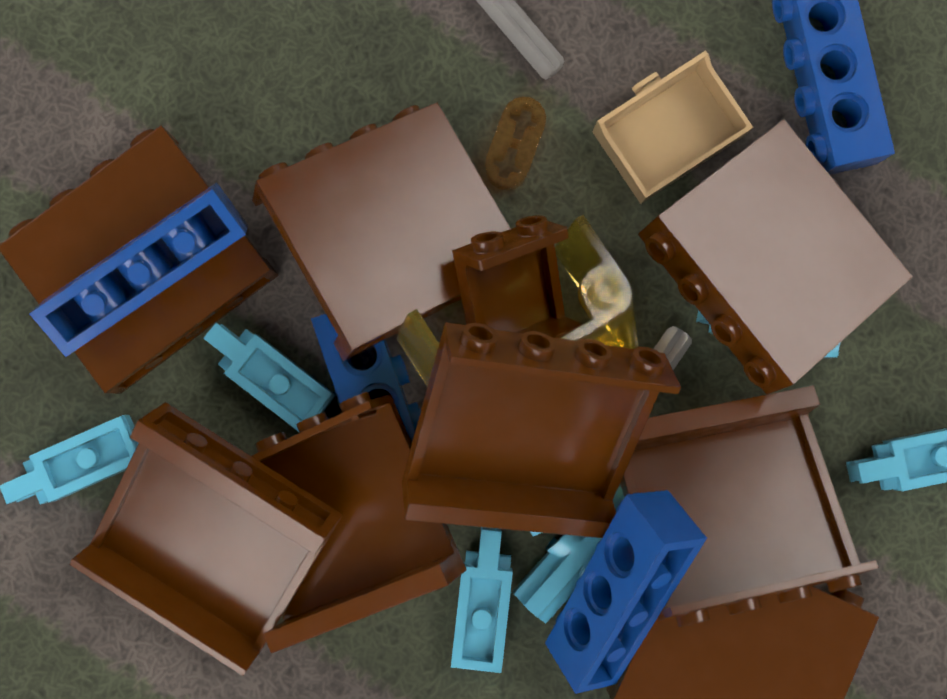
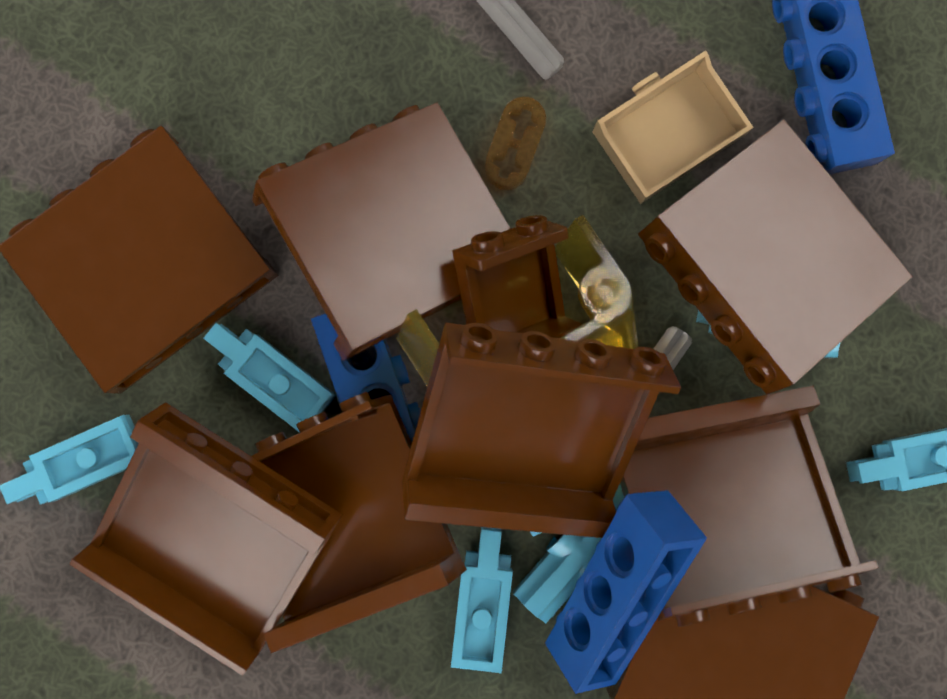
blue brick [29,182,248,357] -> none

